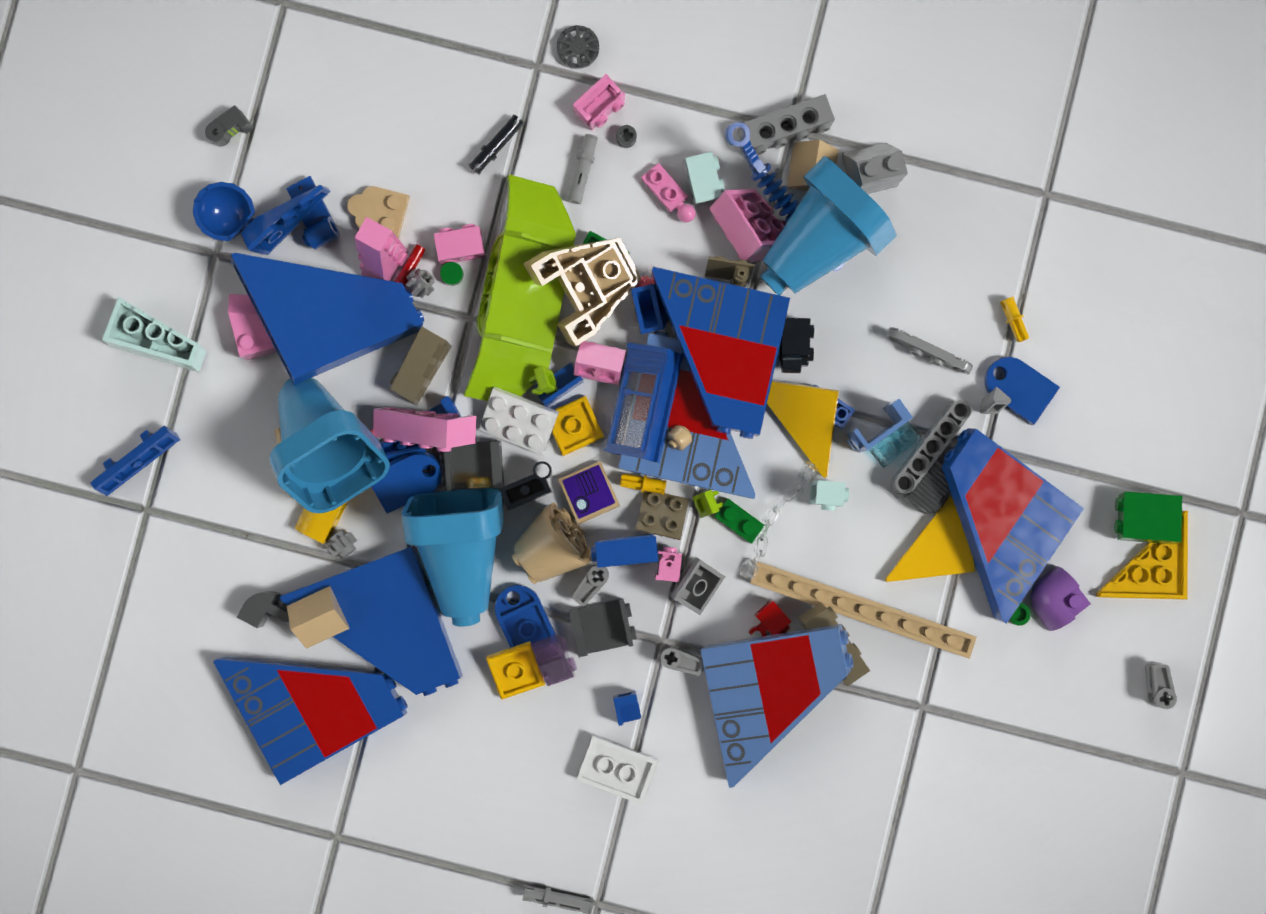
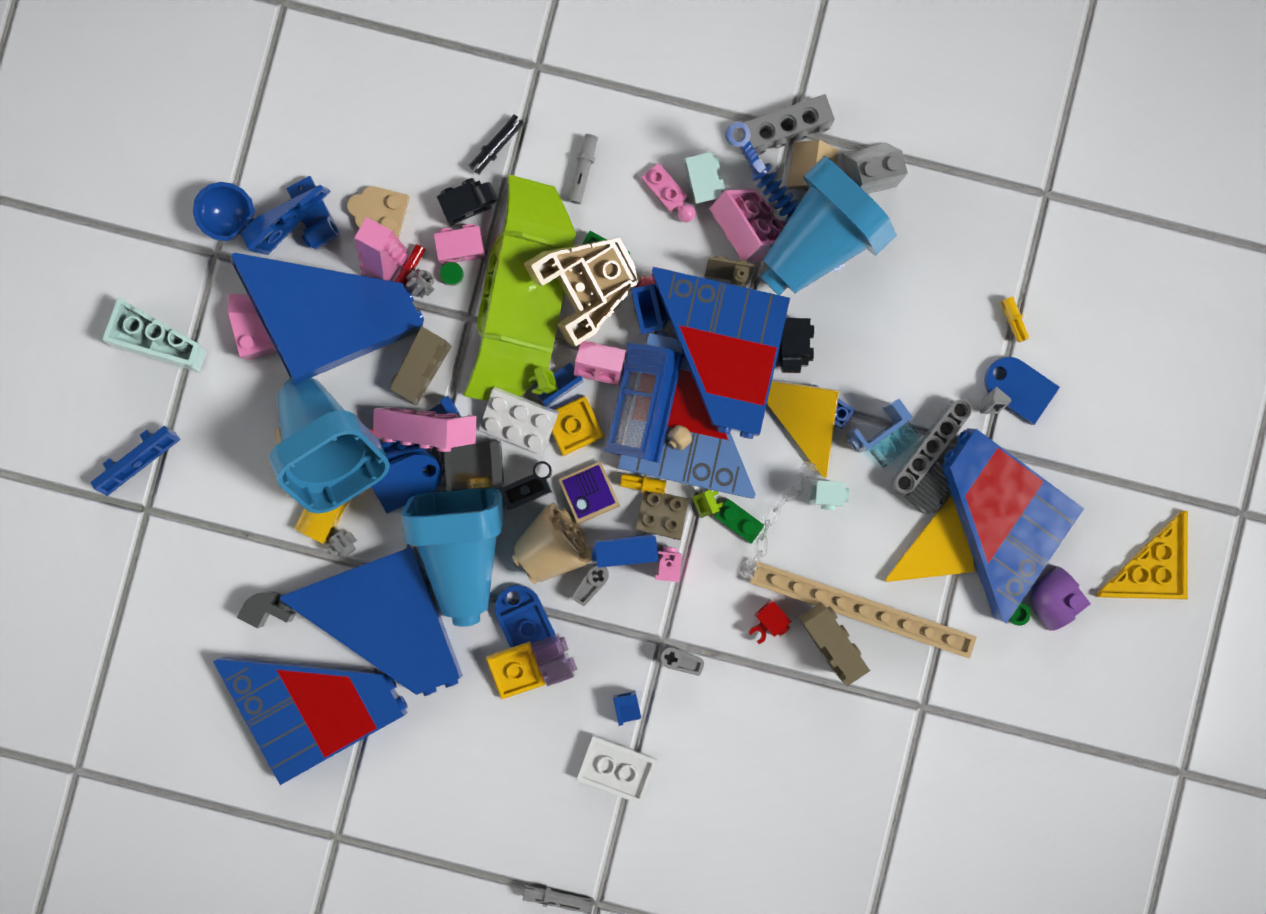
dark grey leg [205,105,254,147] -> none
tan slope [287,586,350,649] -> none
dark grey wheel [557,25,599,69] -> none
dark grey panel [569,599,637,658] -> none
bright pink hinge [573,74,625,130] -> none
dark grey bush [616,125,637,148] -> none
light grey slope [670,557,726,615] -> none
slope [701,624,854,788] -> none
light grey plate [886,327,973,375] -> none
green brick [1114,492,1182,544] -> none
light grey piece [1145,663,1177,709] -> none
none -> black hinge [436,178,498,226]

